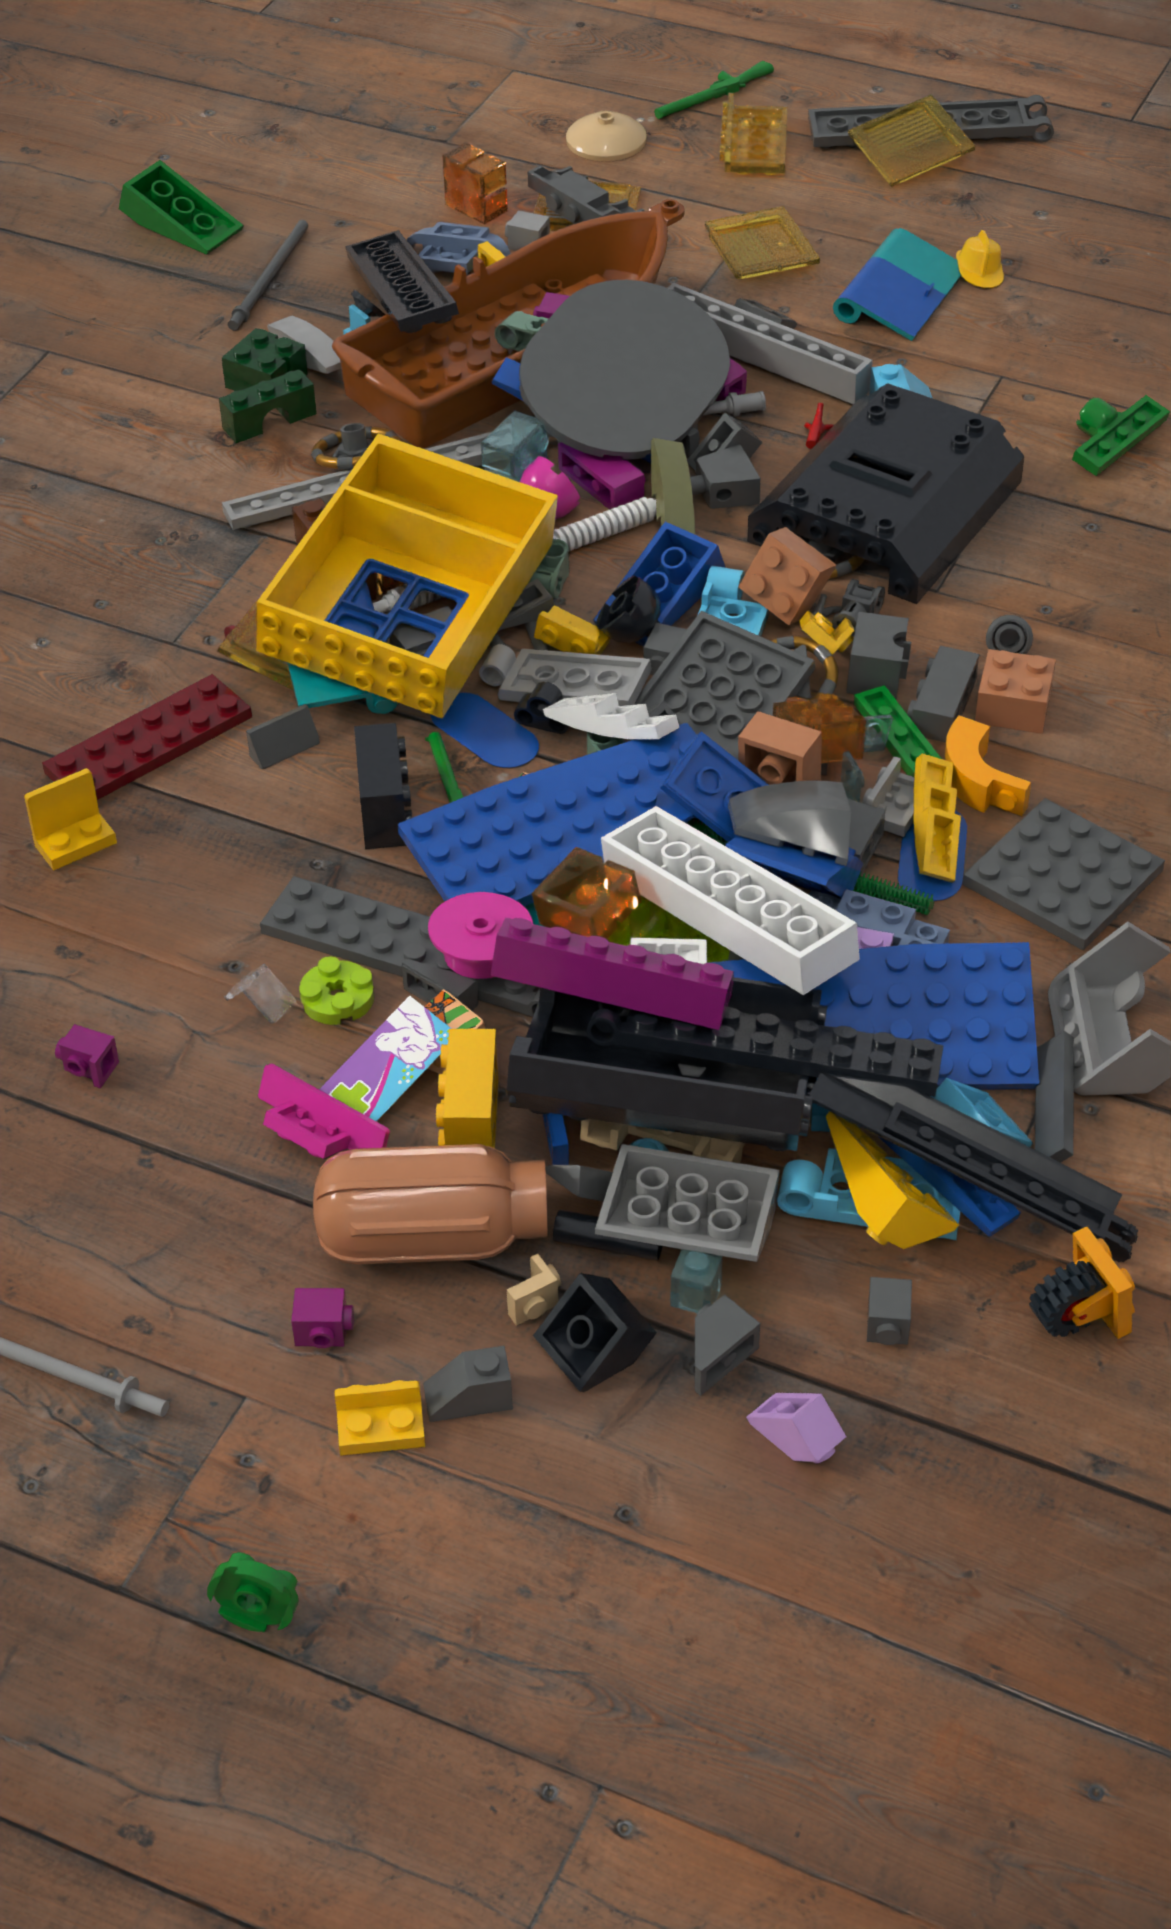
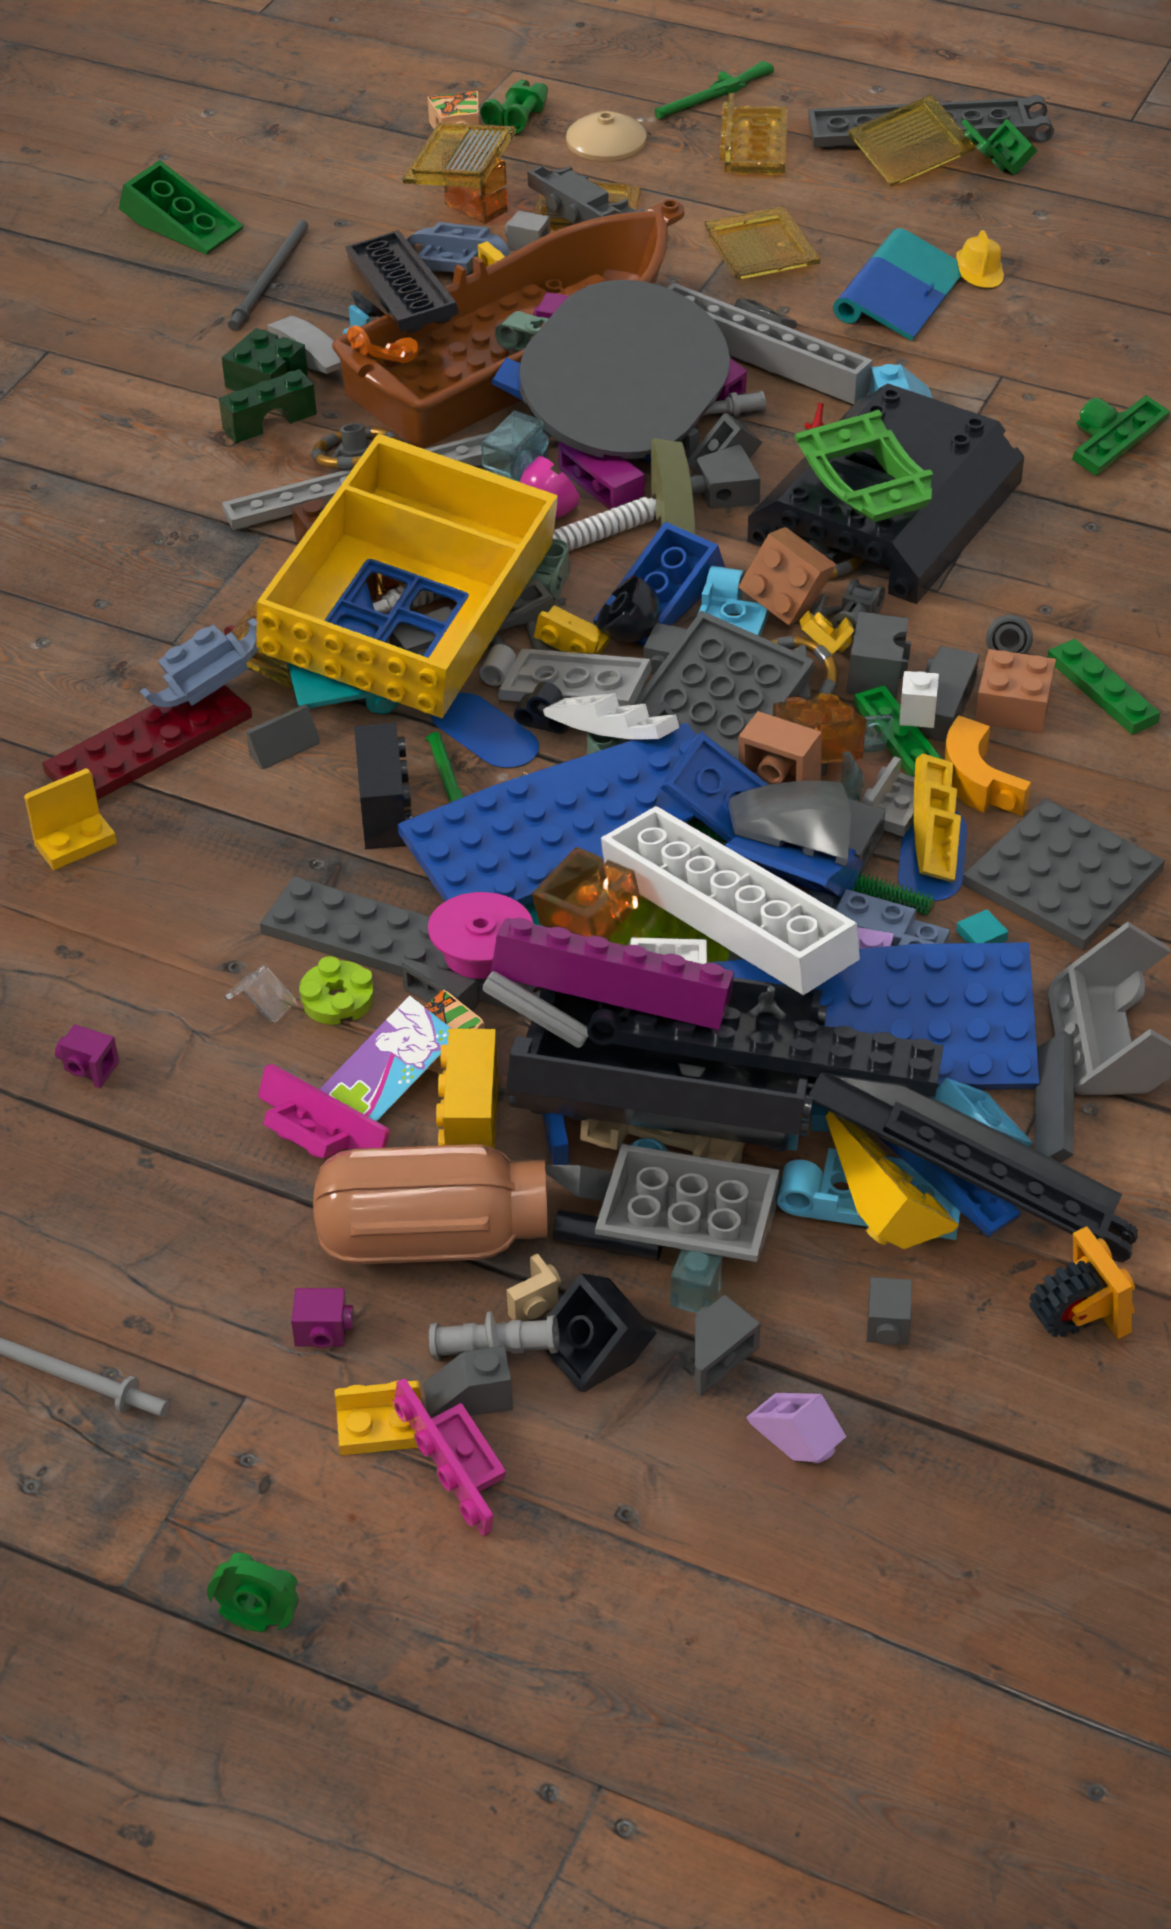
none -> sand blue plate [140,618,258,708]
none -> orange piece [347,325,419,364]
none -> dark pink bracket [393,1378,506,1536]
none -> clear yellow piece [402,123,516,188]
none -> torso [427,91,479,143]
none -> light grey piece [429,1311,559,1361]
none -> green piece [480,79,548,135]
none -> light grey axle [482,971,588,1048]
none -> dark grey bar [748,986,786,1019]
none -> bright green wedge [794,410,933,522]
none -> white slope [899,671,939,728]
none -> teal tile [956,909,1009,943]
none -> green bracket [961,119,1038,176]
none -> green plate [1047,638,1161,735]

